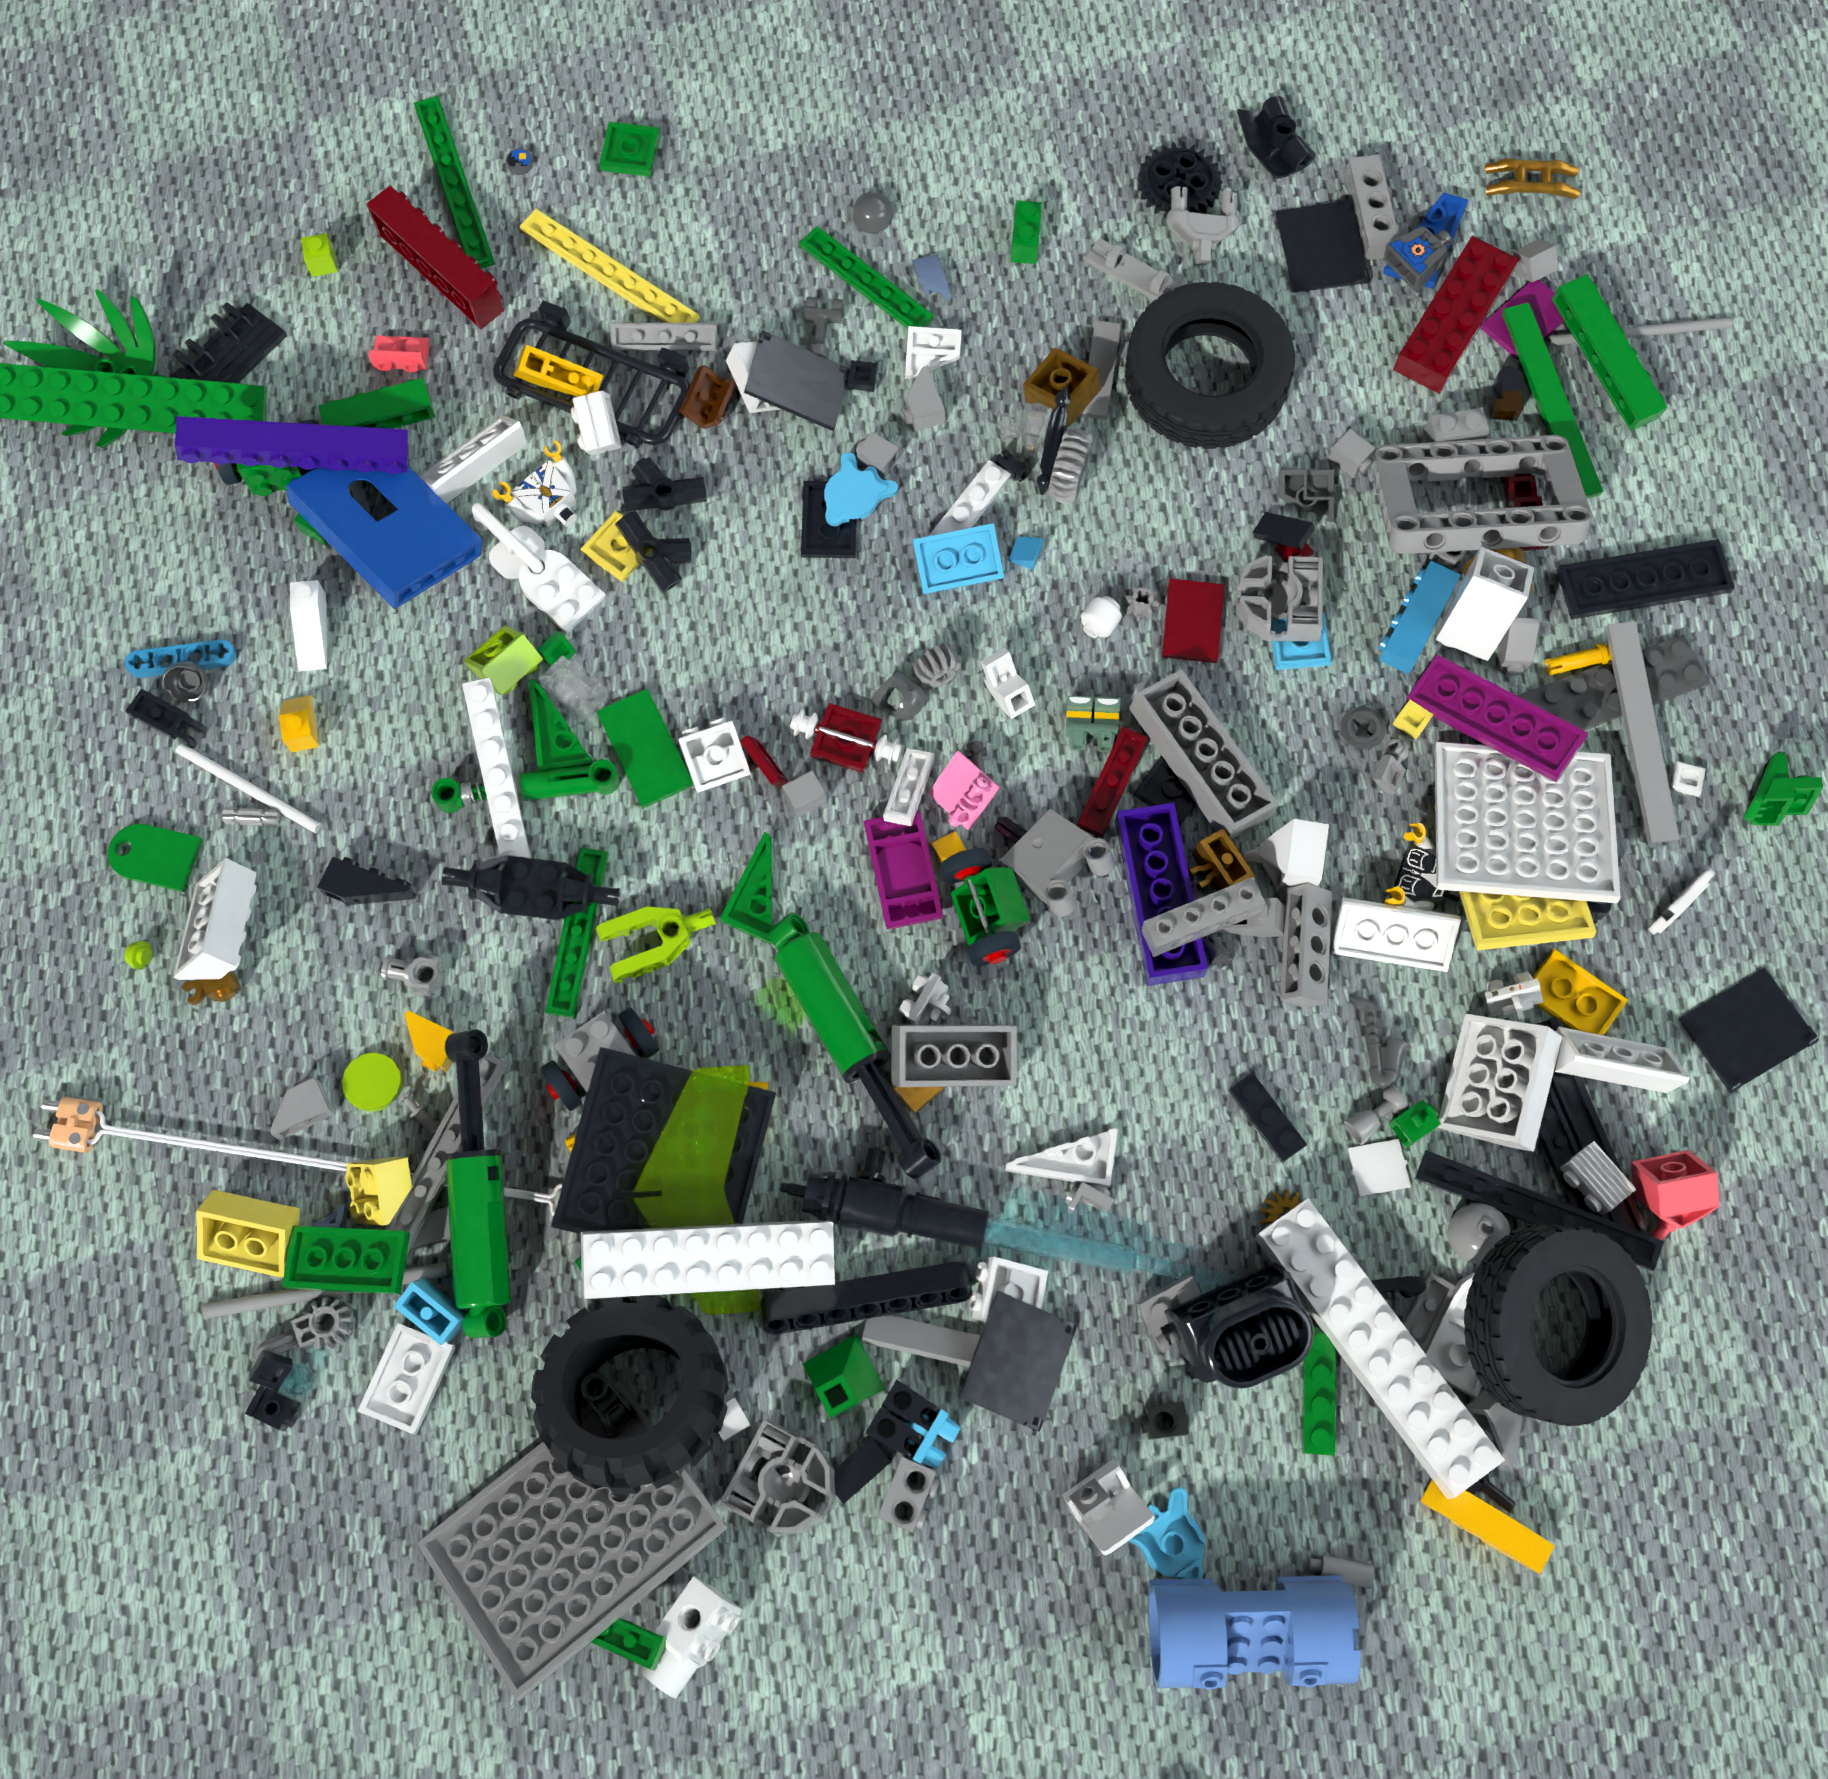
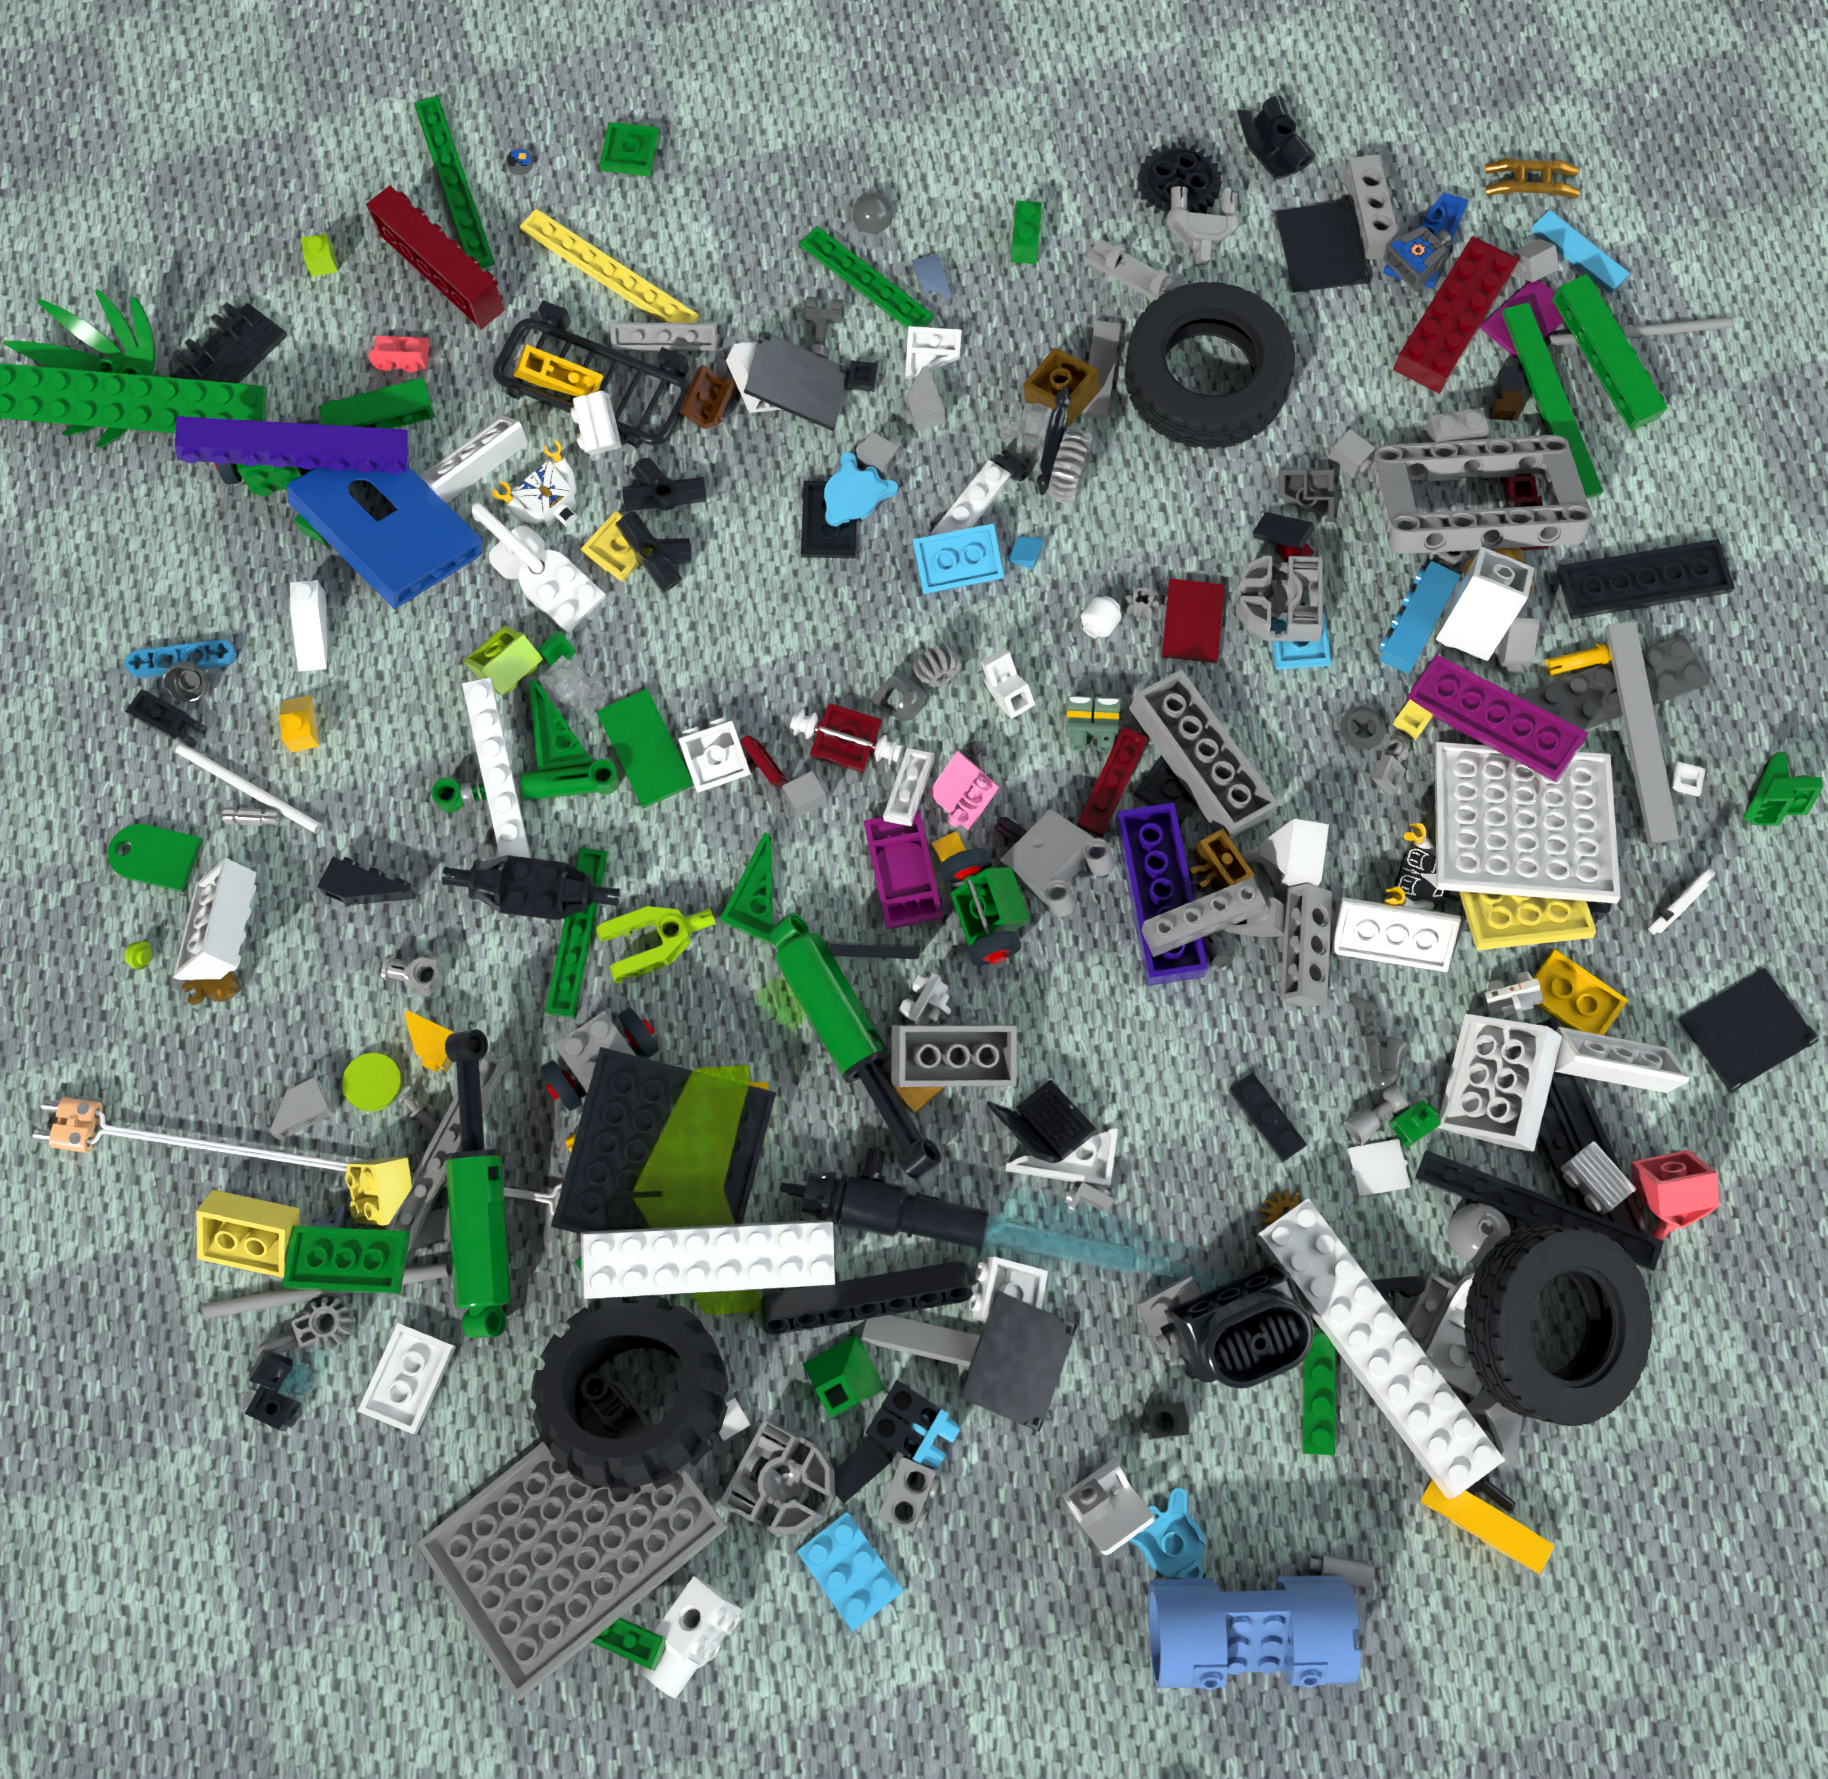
medium azure brick [393,1278,466,1345] -> none
none -> medium azure plate [796,1512,904,1632]
none -> black tile [830,942,921,959]
none -> black piece [986,1080,1097,1164]
none -> medium azure tile [1531,210,1630,294]

